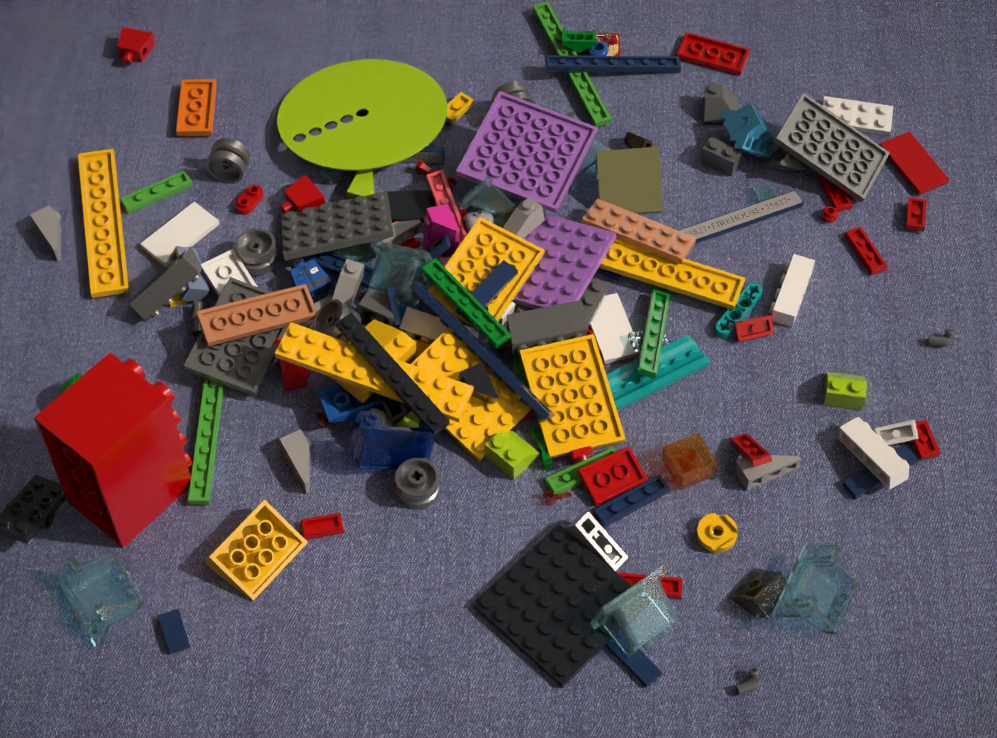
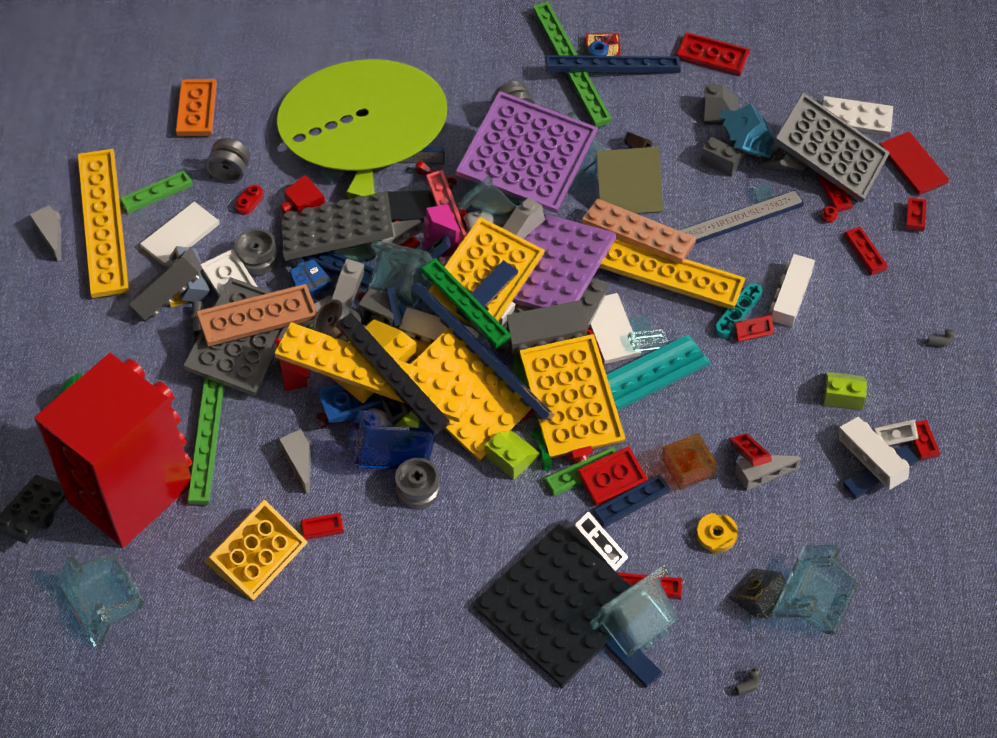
red torso [117,27,155,66] -> none
dark blue tile [158,609,191,654] -> none
yellow plate [445,92,474,124] -> none
black slope [458,362,499,404] -> none
clear red hand [543,490,571,506] -> none
green slope [562,29,596,53] -> none
green tile [636,289,670,379] -> none

